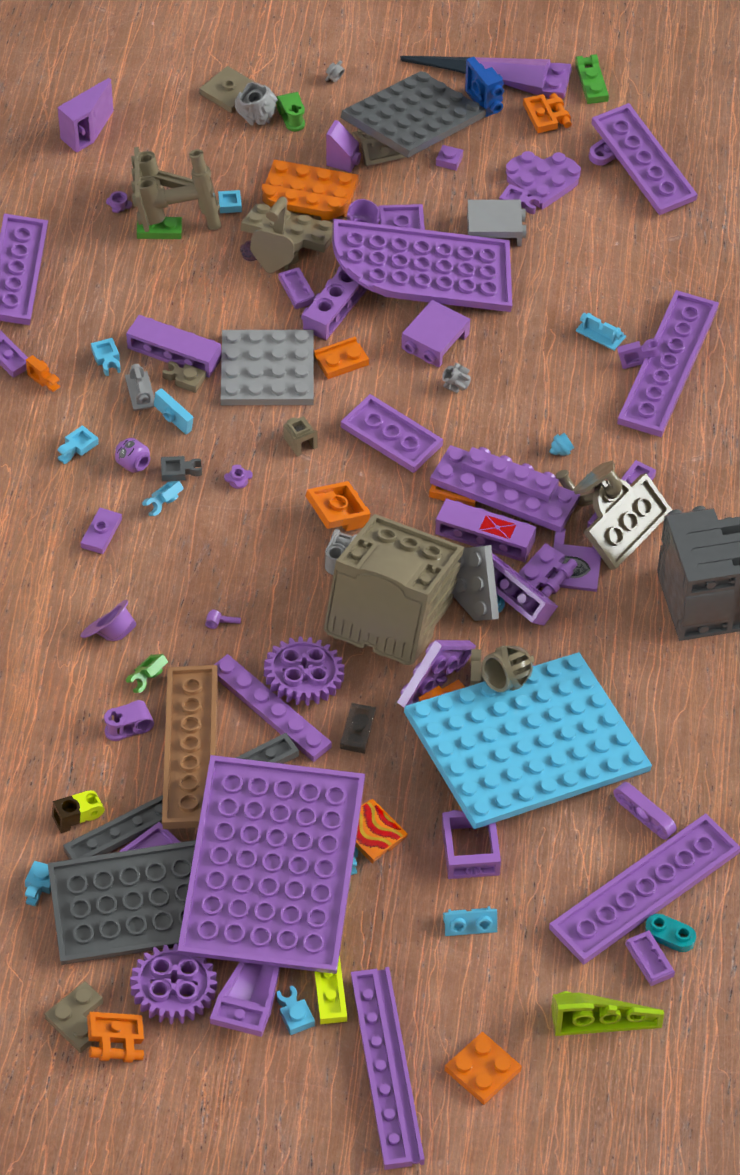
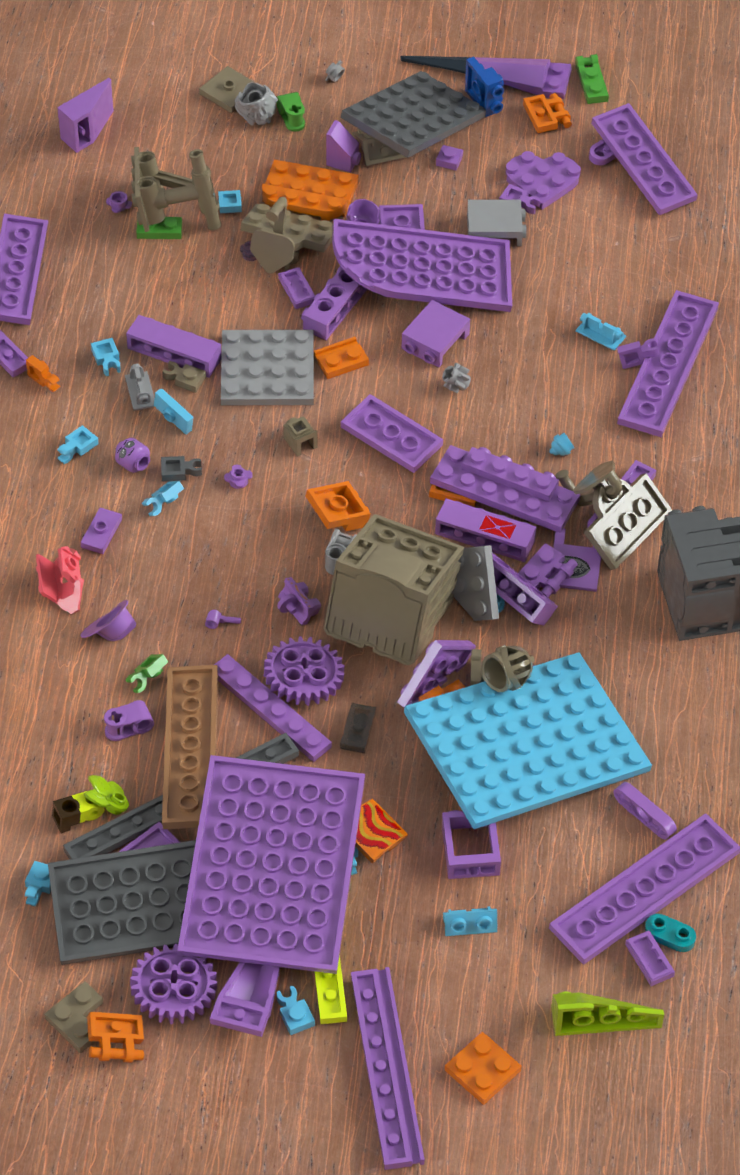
none -> coral piece [36,546,84,614]
none -> lime plate [83,775,129,815]
none -> medium lavender hips [277,577,321,625]

